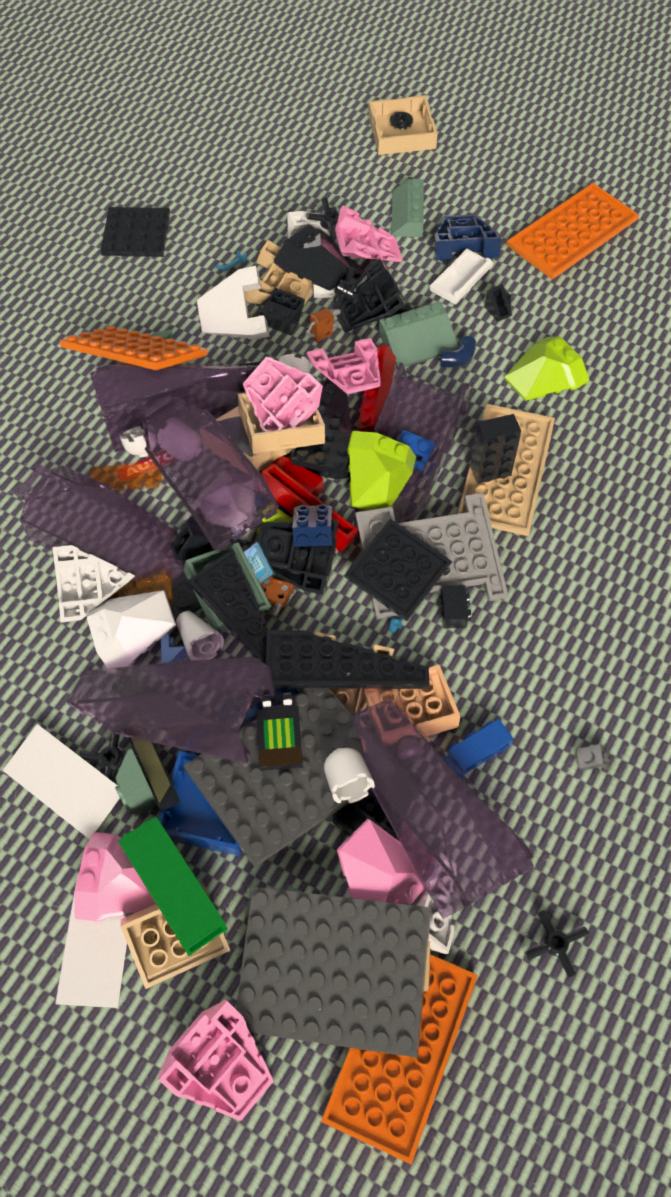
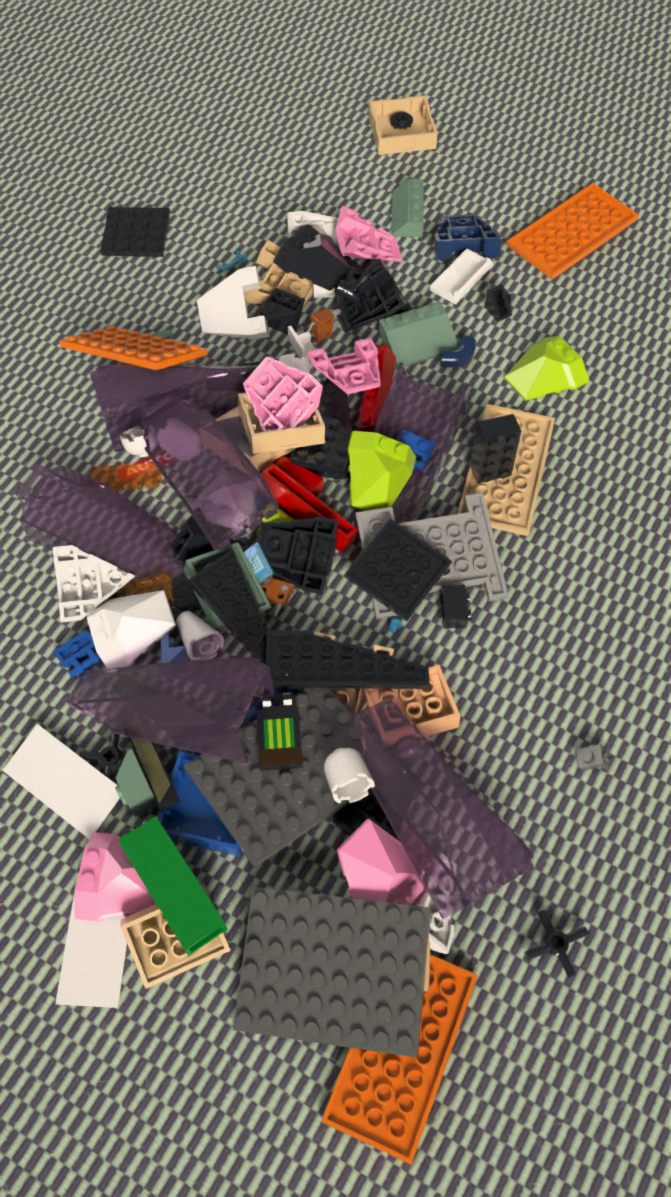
bright pink wedge [158,1000,273,1121] -> none
dark blue bracket [292,504,333,547] -> none
black bar [306,198,339,240] -> none
blue brick [447,719,514,777] -> none
none -> blue plate [53,630,101,678]
none -> white panel [288,326,316,360]

